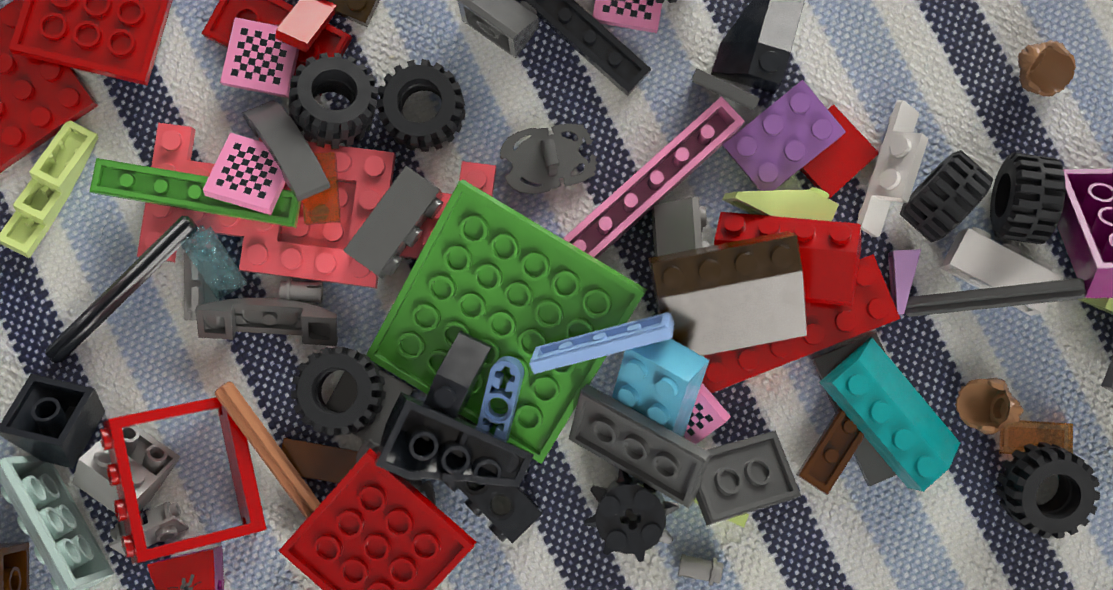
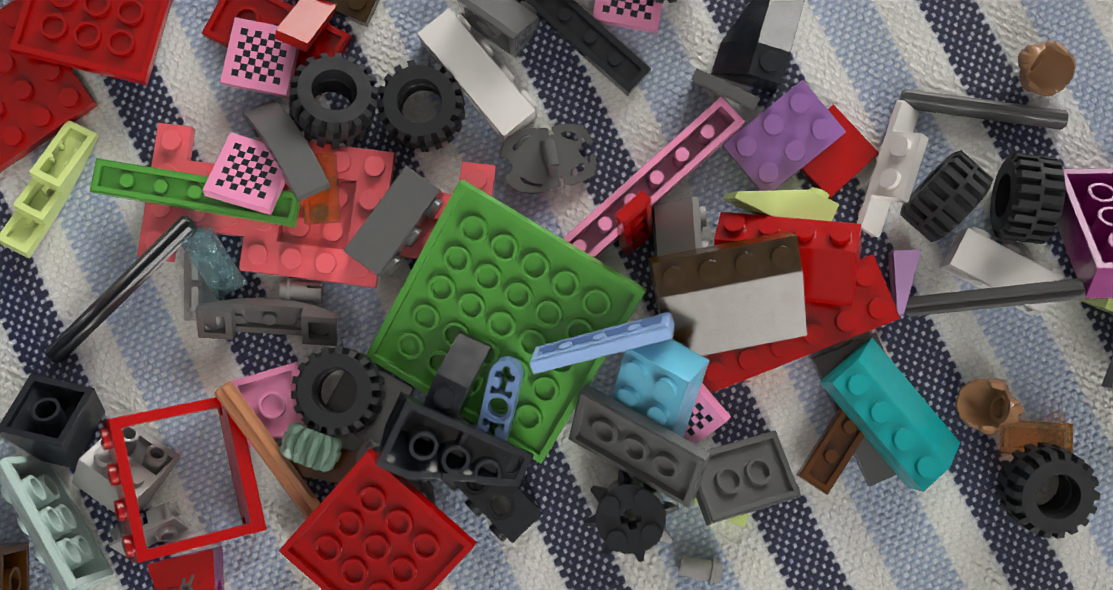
none -> bright pink tile [230,362,311,448]
none -> sand green gear [279,422,343,472]
none -> white brick [417,8,536,142]
none -> red tile [614,190,652,255]
none -> dark grey axle [900,89,1069,130]

